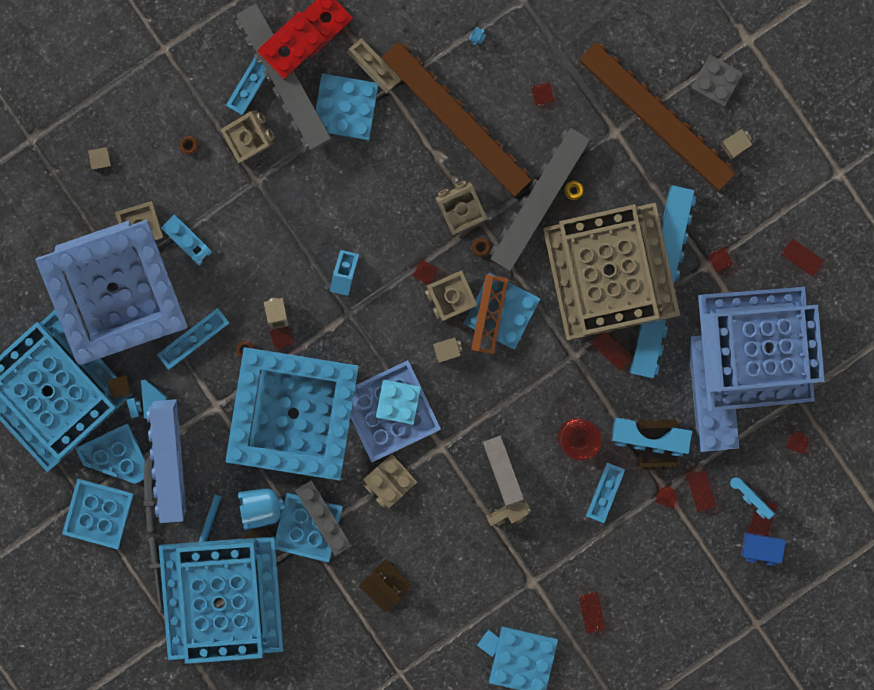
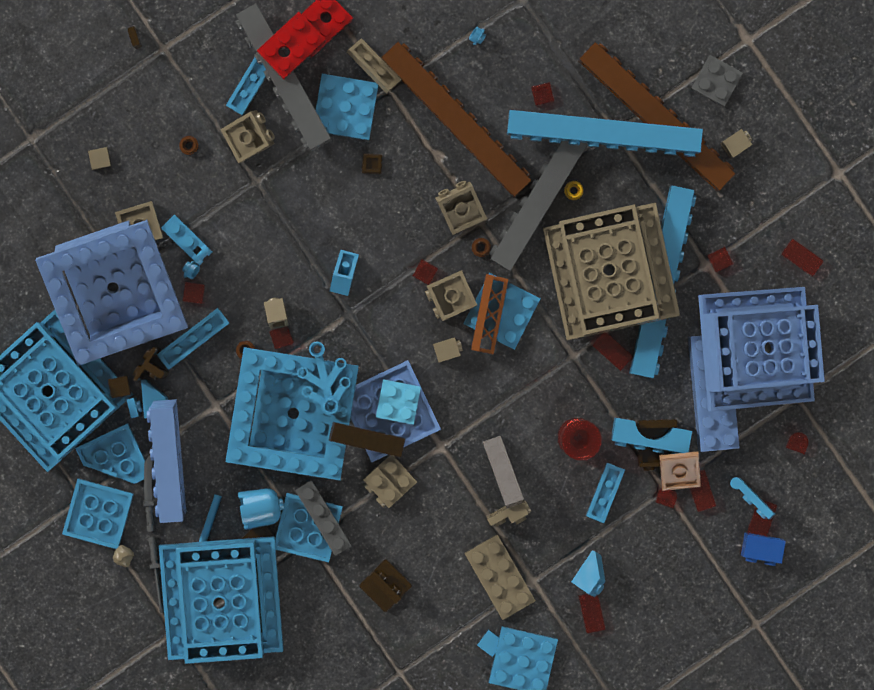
none -> dark tan piece [113,545,134,567]
none -> dark brown tile [127,26,142,49]
none -> dark brown bracket [133,347,169,382]
none -> dark azure plate [182,261,200,279]
none -> clear red tile [183,282,205,304]
none -> dark azure plant [297,342,351,416]
none -> dark brown tile [328,422,405,457]
none -> dark brown tile [362,154,382,174]
none -> dark tan plate [464,534,535,620]
none -> dark azure brick [507,110,703,157]
none -> dark azure slope [571,550,605,597]
none -> medium nougat tile [659,452,701,491]

